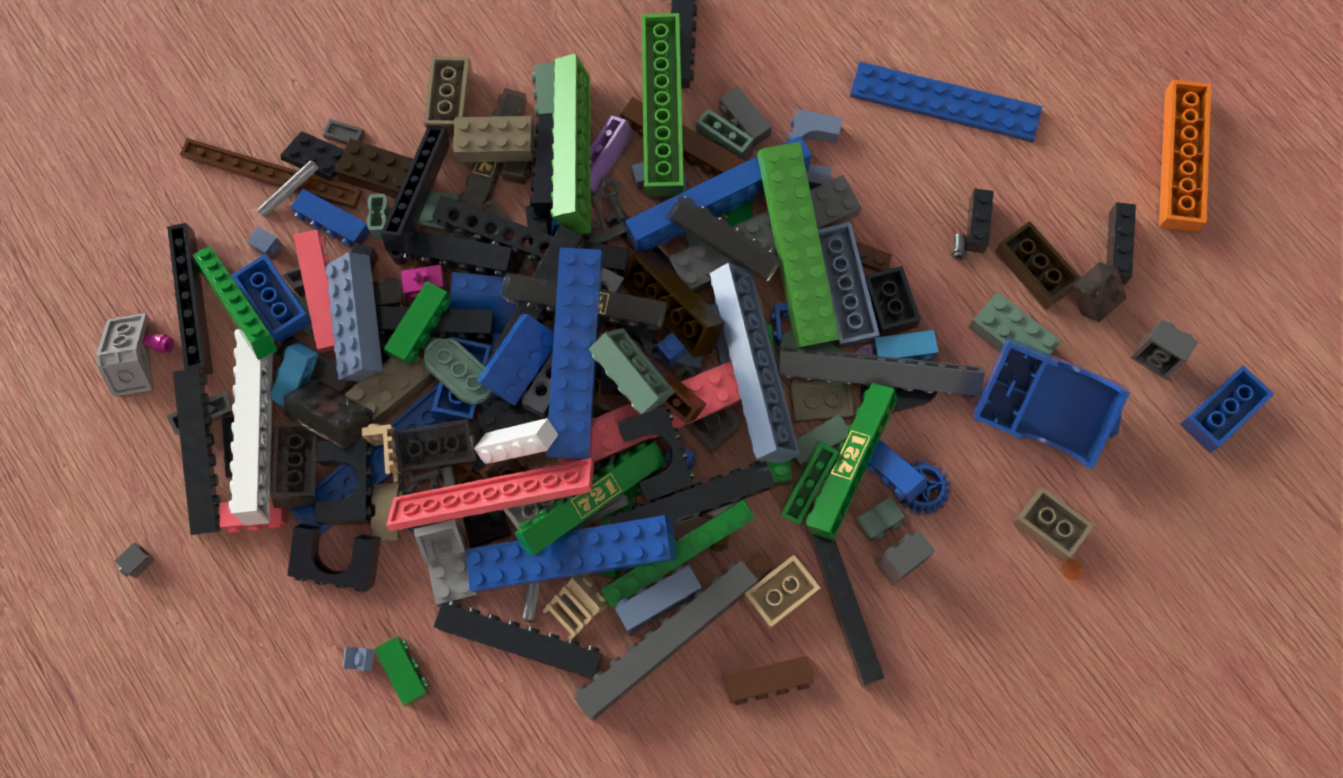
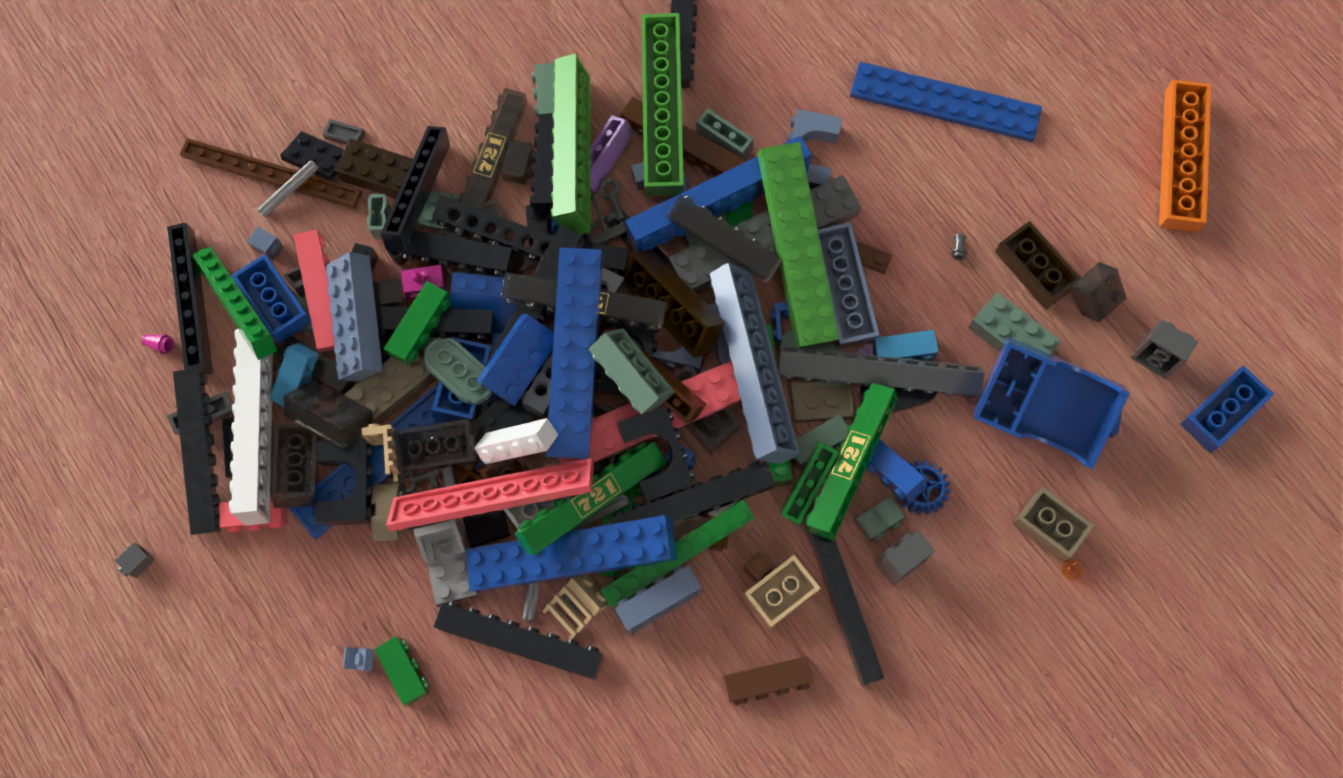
light grey bracket [96,313,153,397] -> none
black arch [287,523,381,592] -> none
blue brick [290,189,370,248] -> none
dark tan brick [424,56,472,135] -> none
dark tan brick [453,116,534,163] -> none
dark grey brick [574,561,758,721] -> none
blue brick [657,333,685,367] -> none
dark grey brick [719,86,772,148] -> none
black brick [865,266,921,337] -> none
black brick [965,188,994,253] -> none
black brick [1105,202,1136,285] -> none

